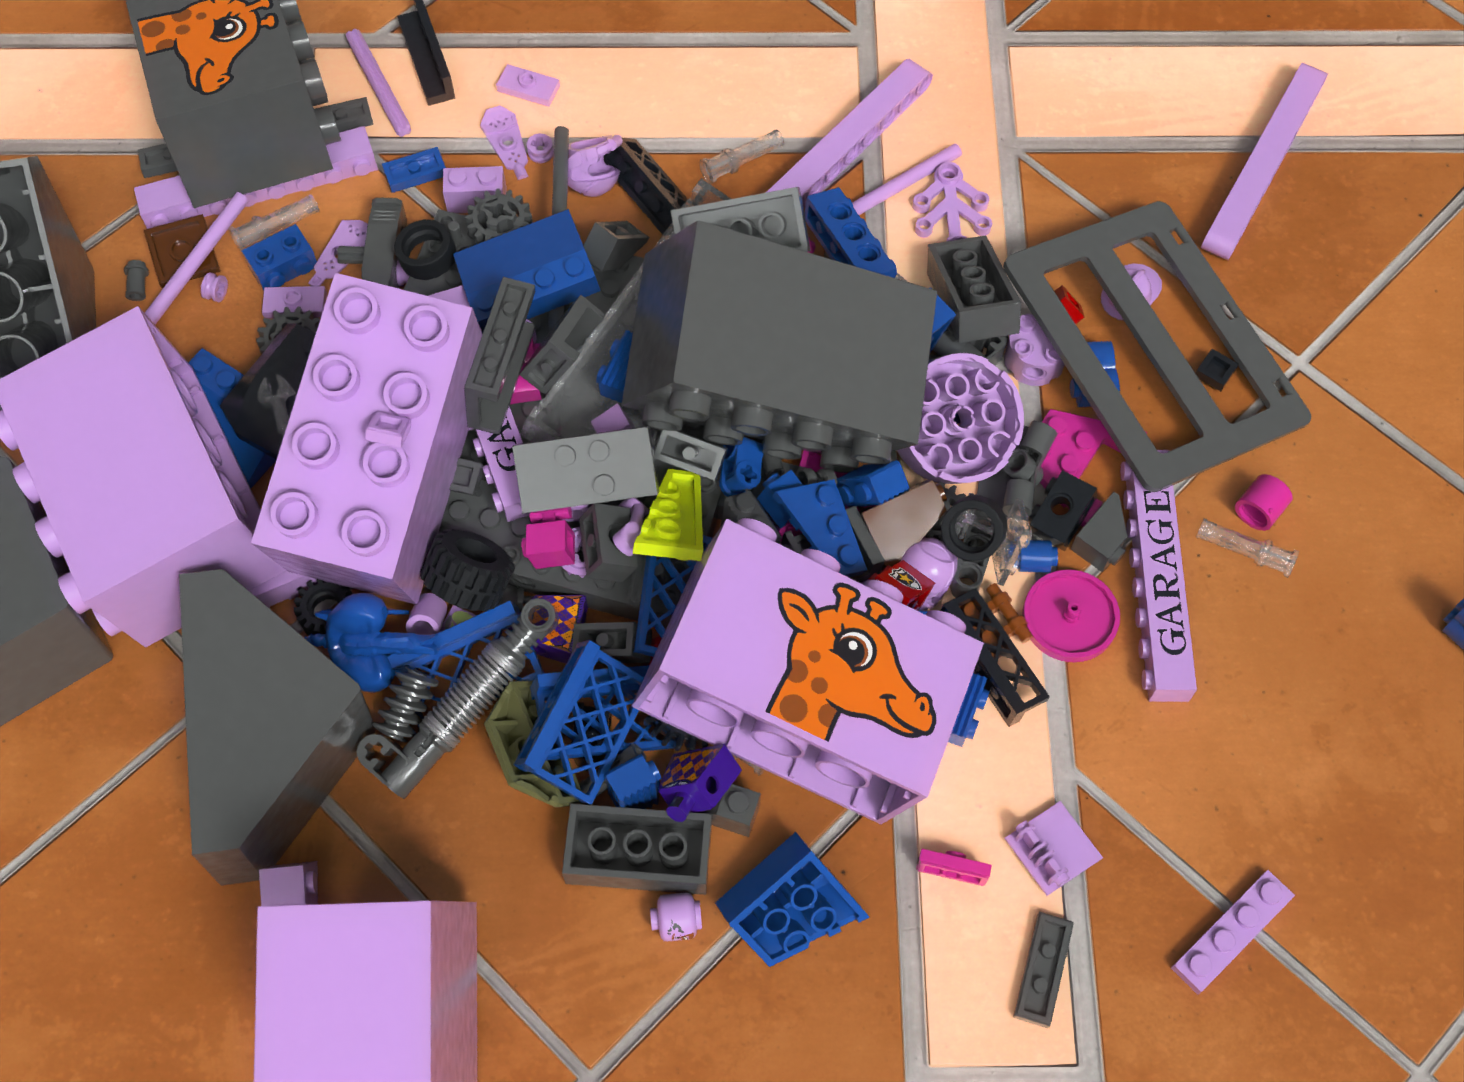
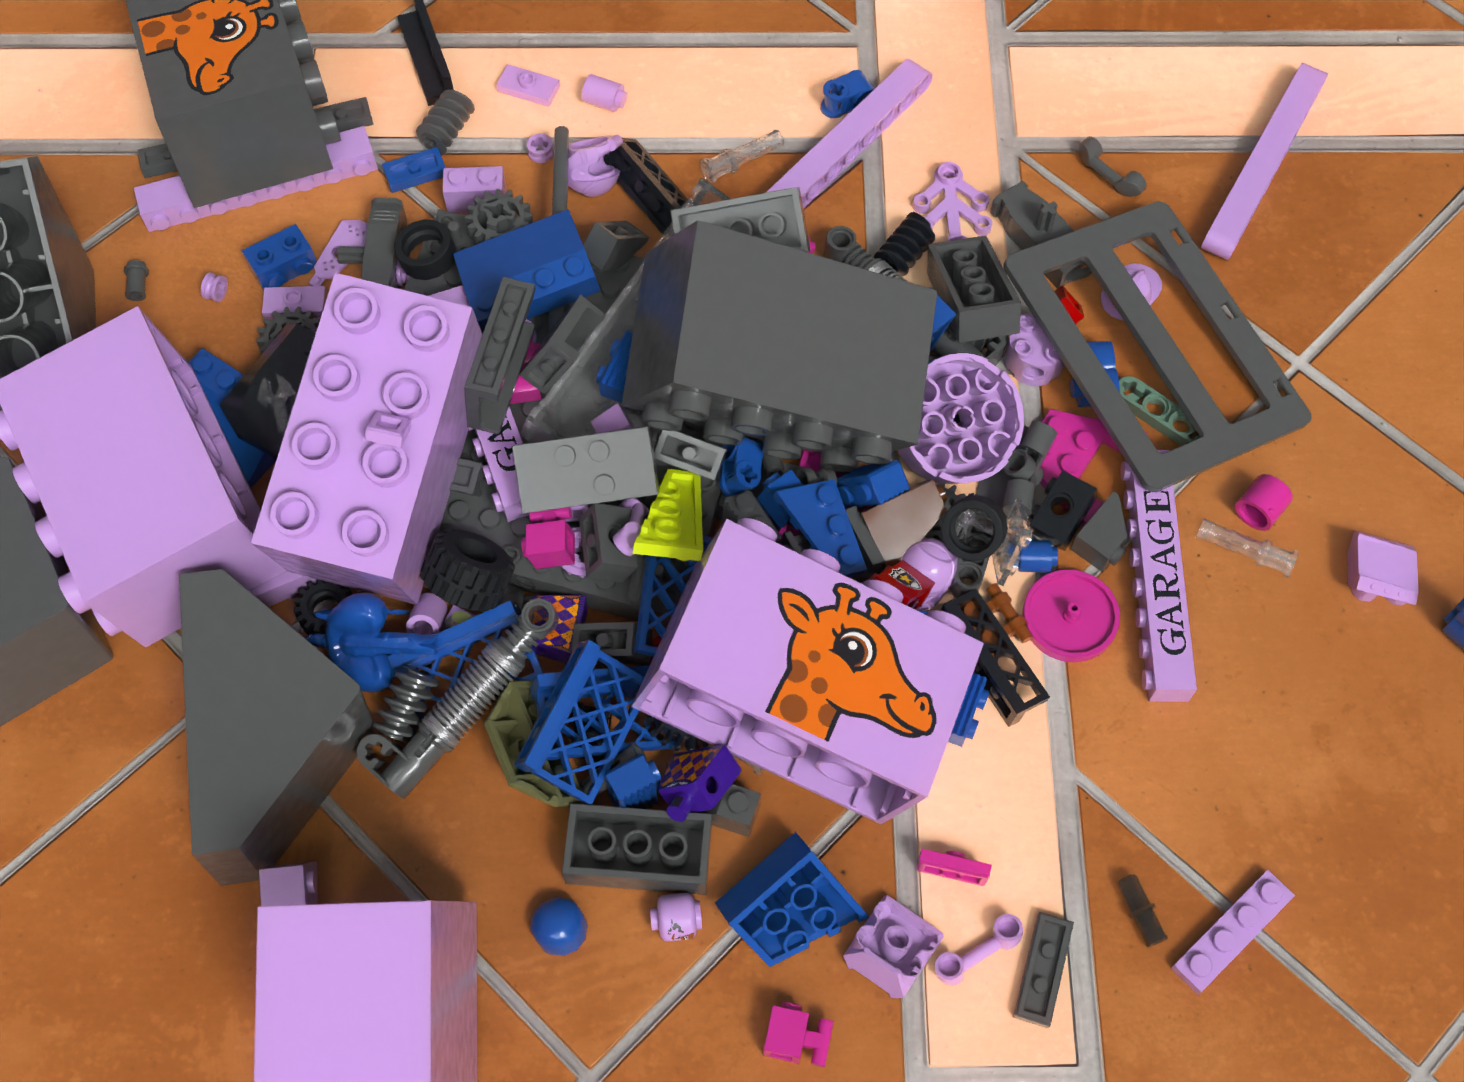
reddish brown plate [144,214,221,288] -> none
lavender piece [145,192,249,325] -> none
clear pin [228,194,320,252] -> none
lavender axle [346,29,412,137] -> none
lavender piece [480,105,529,180] -> none
blue brick [804,187,897,278] -> none
lavender piece [852,143,962,215] -> none
lavender hinge [1004,801,1103,896] -> none
black plate [1195,349,1239,392] -> none
none -> dark grey piece [416,90,475,156]
none -> blue hair [530,896,587,956]
none -> lavender brick [581,74,627,112]
none -> dark pink brick [763,1002,834,1067]
none -> blue piece [821,69,875,119]
none -> lavender slope [843,895,944,998]
none -> black piece [874,212,936,276]
none -> lavender bar [935,914,1023,985]
none -> dark grey piece [990,181,1092,289]
none -> dark grey bar [1079,136,1146,197]
none -> clear smoke axle [1118,874,1168,947]
none -> sand green beam [1119,376,1200,446]
none -> lavender slope [1347,530,1419,605]

